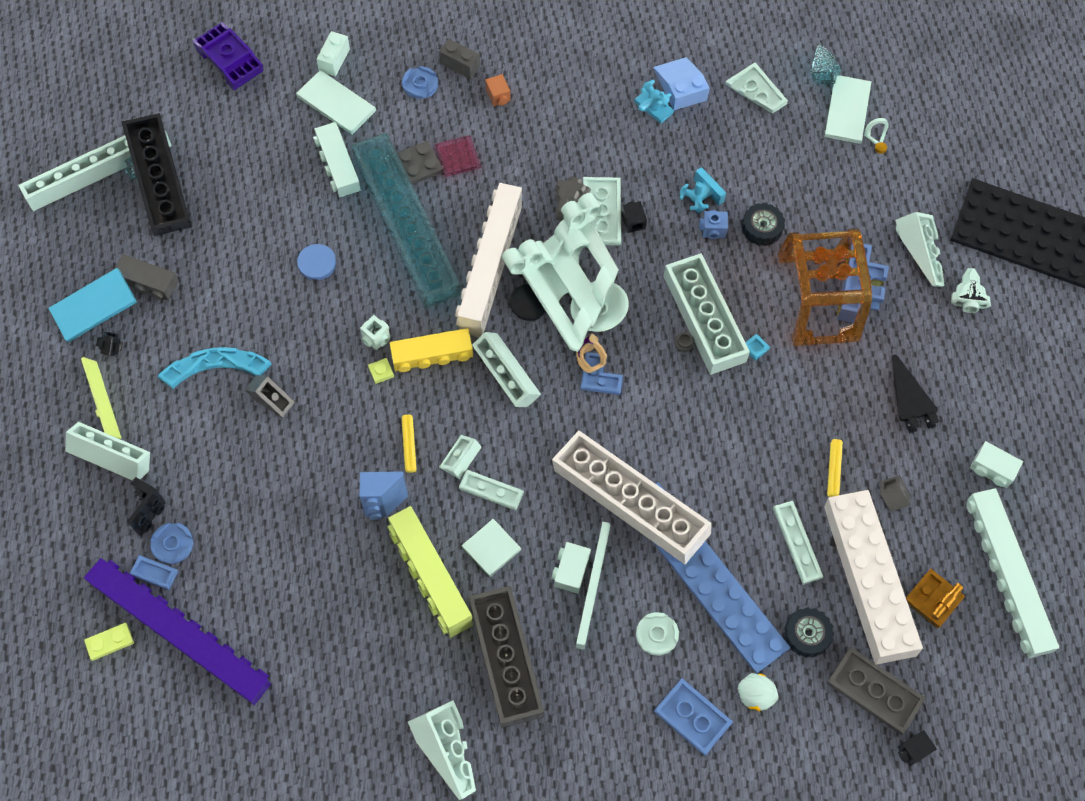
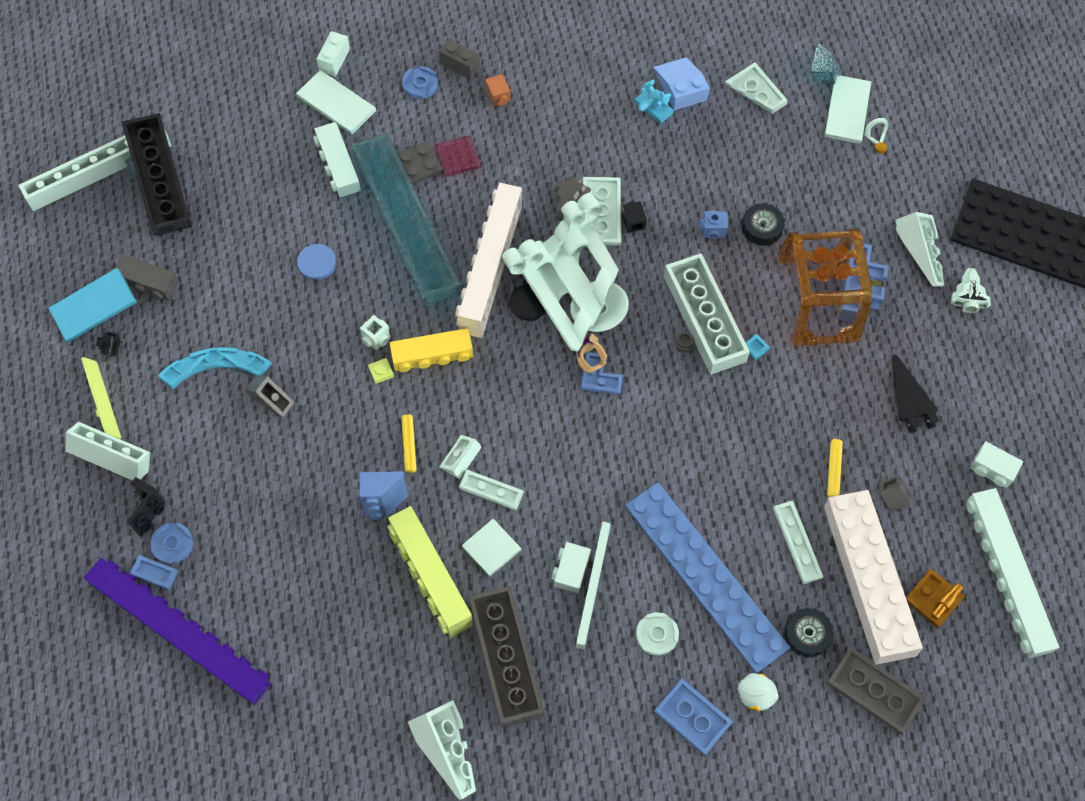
yellowish green plate [84,623,134,661] -> none
dark purple plate [192,22,263,91] -> none
light aqua brick [472,332,541,407] -> none
white brick [552,431,711,564] -> none
medium azure piece [680,167,726,213] -> none
black brick [898,730,937,766] -> none

